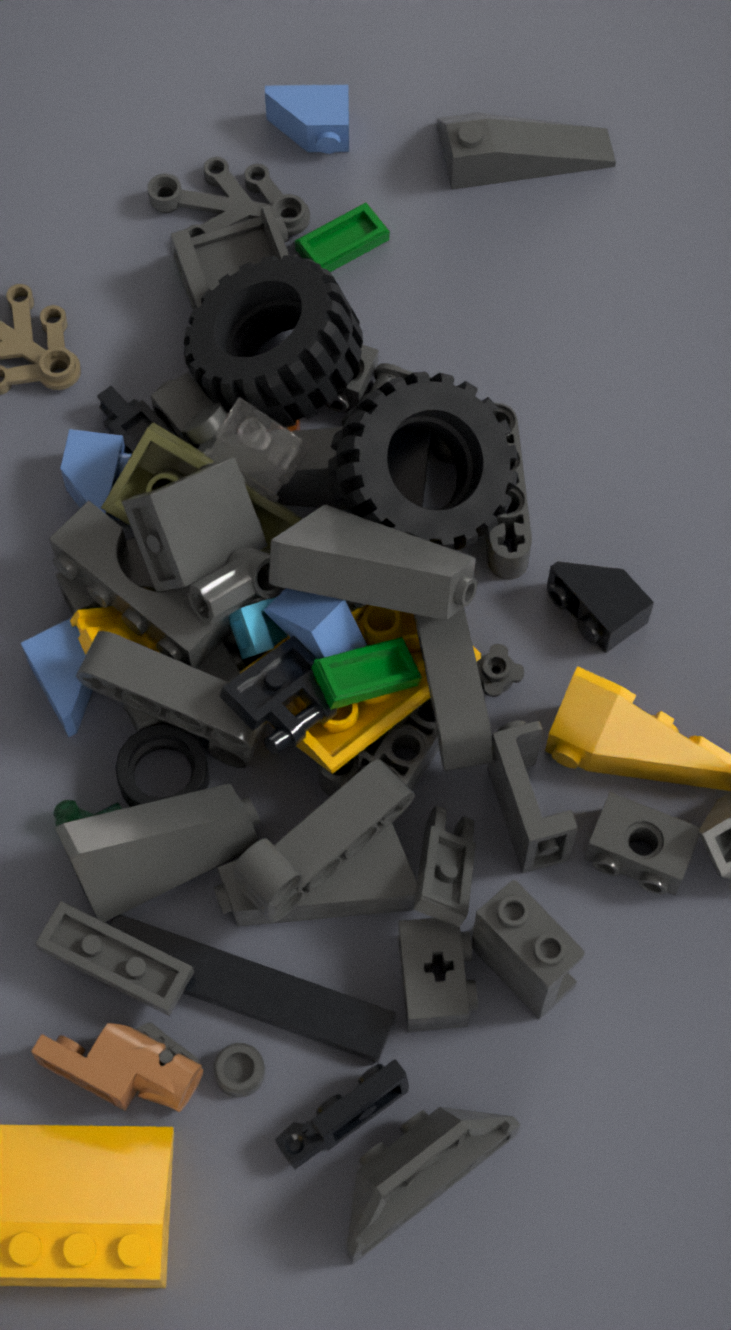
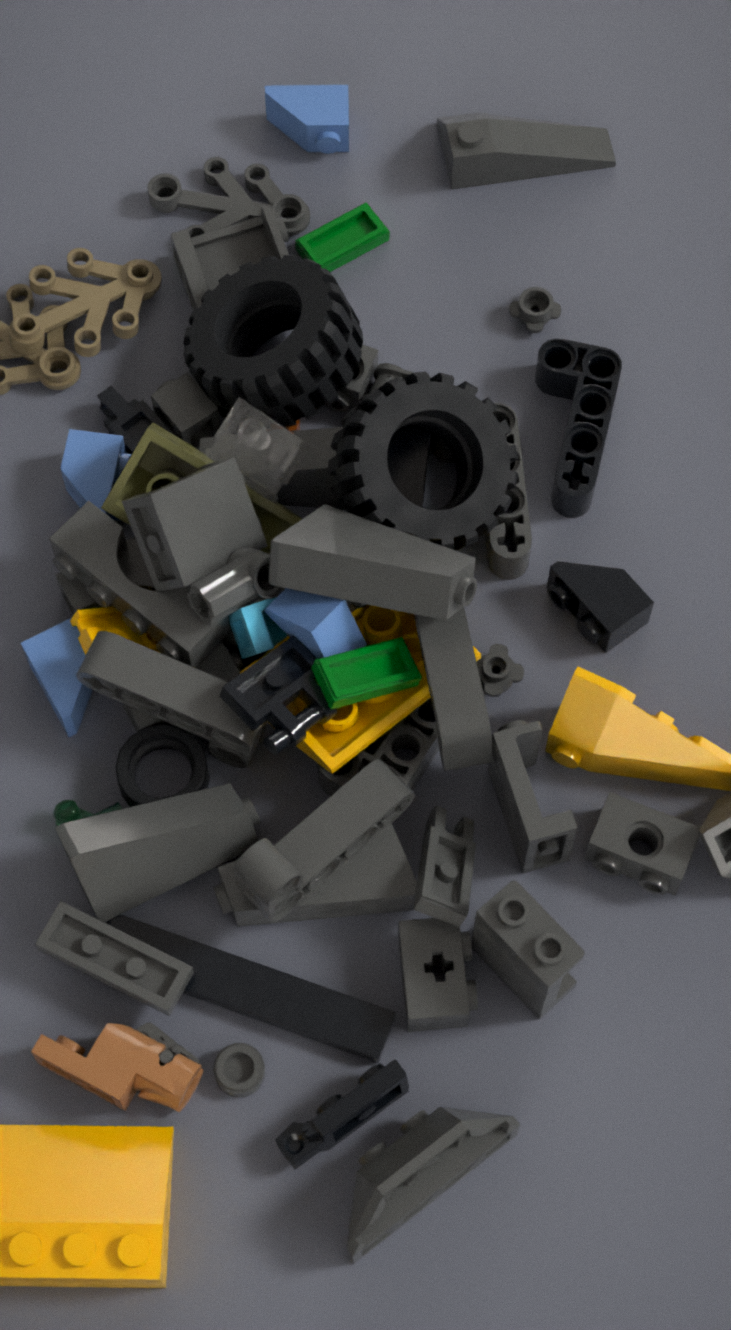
dark grey tile [184,403,230,444] -> none
none -> dark tan plant [9,248,162,357]
none -> dark grey plate [509,287,561,333]
none -> black beam [535,338,622,518]

